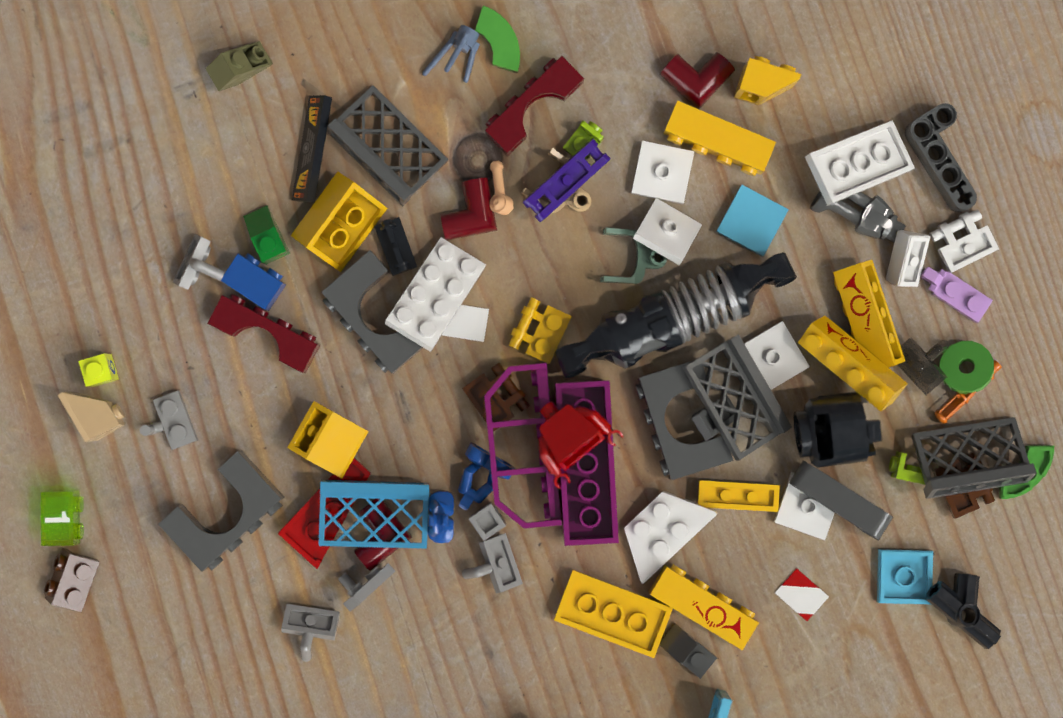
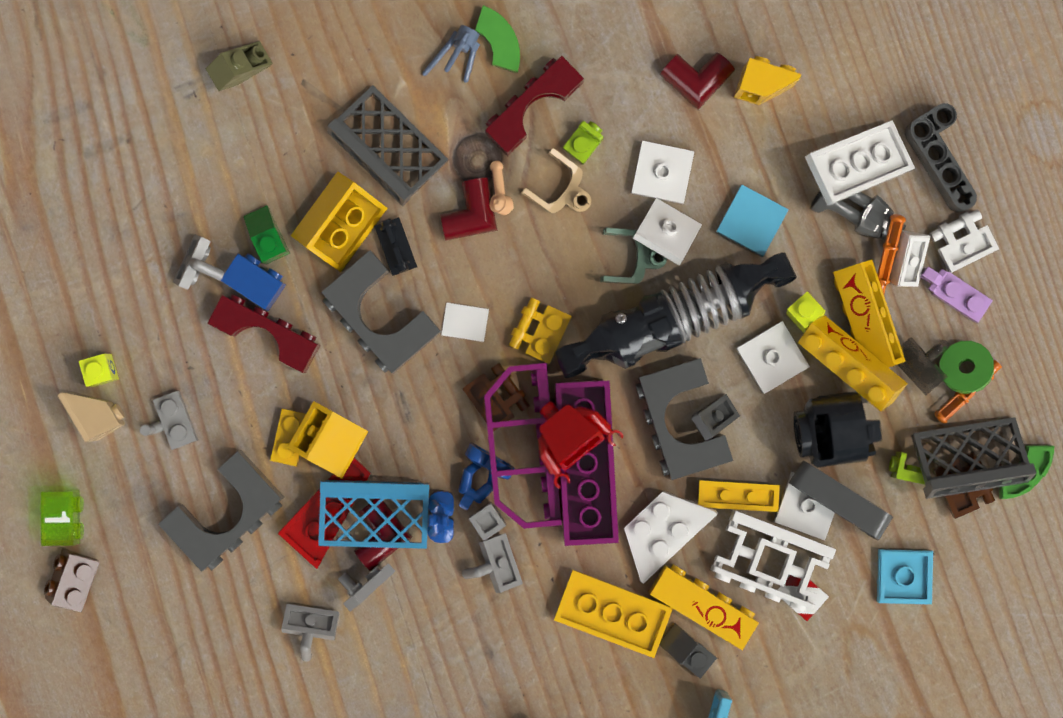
black tile [292,95,332,203] -> none
white plate [385,237,486,352] -> none
dark purple plate [522,138,611,222] -> none
yellow brick [663,100,776,176] -> none
dark grey fence [682,334,792,461] -> none
black piece [926,573,1001,649] -> none
none -> yellow plate [270,409,306,466]
none -> white fence [710,510,836,612]
none -> neon yellow brick [786,291,825,333]
none -> orange piece [877,214,906,294]

